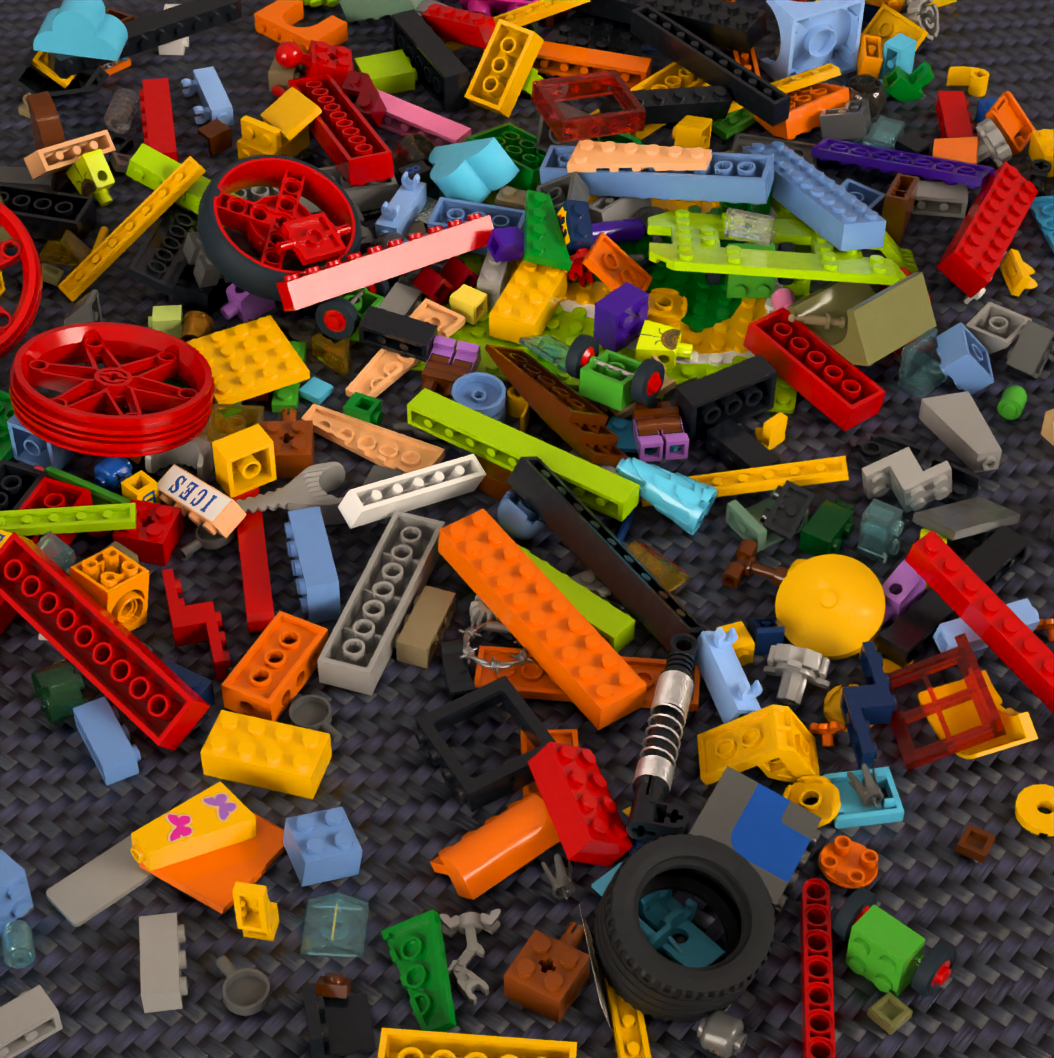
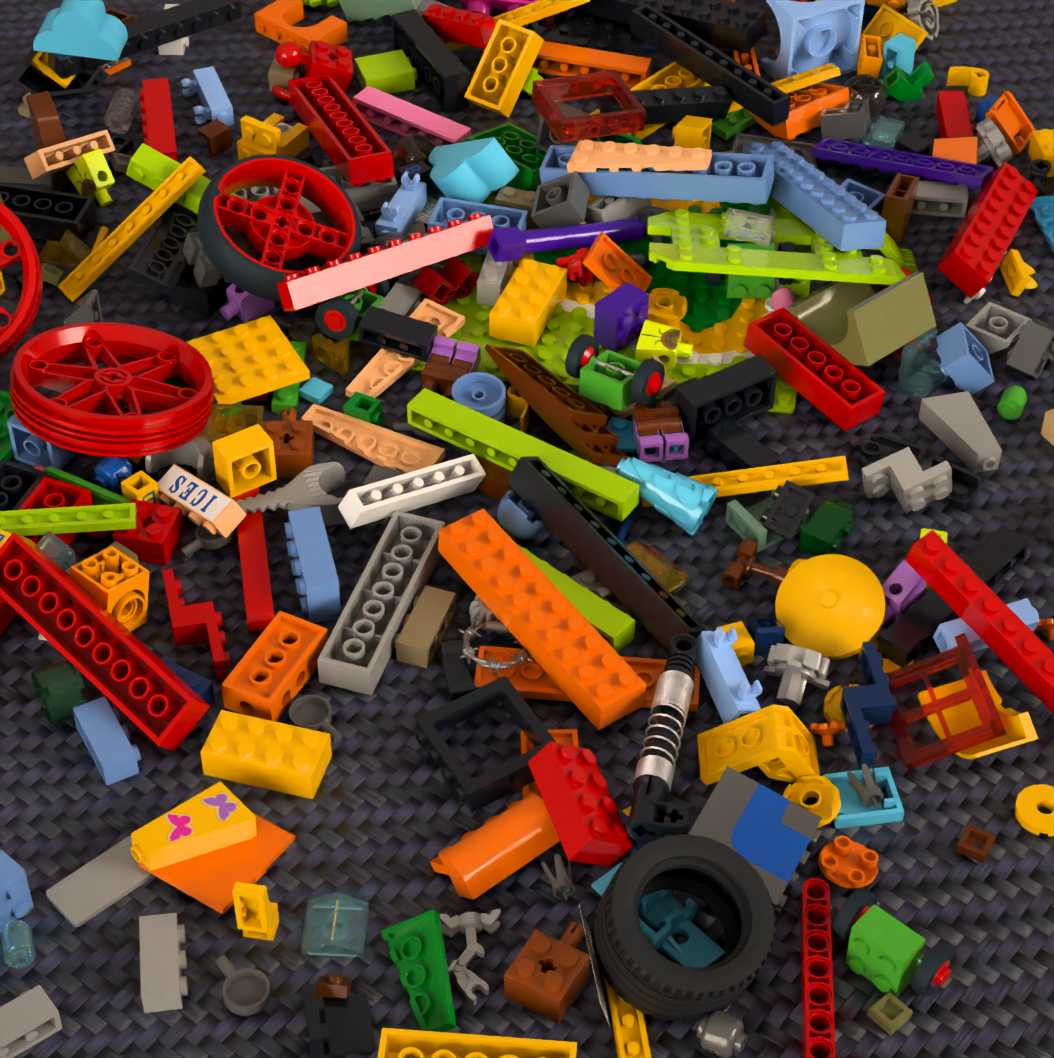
yellowish green brick [148,305,183,339] -> none
pearl gold piece [181,311,214,342] -> none
yellow tile [260,87,322,141] -> none
red plate [276,212,351,266] -> none
medium blue brick [282,807,363,887] -> none
dark red brick [342,70,387,128] -> none
light yellow brick [449,284,487,325] -> none
clear light blue slope [519,335,570,373] -> none
green wing [524,189,572,271] -> none
dark blue brick [556,199,594,255] -> none
yellow tile [754,412,788,450] -> none
dark tan piece [788,313,845,329] -> none
clear light blue brick [857,498,904,563] -> none
dark grey tile [912,496,1021,540] -> none

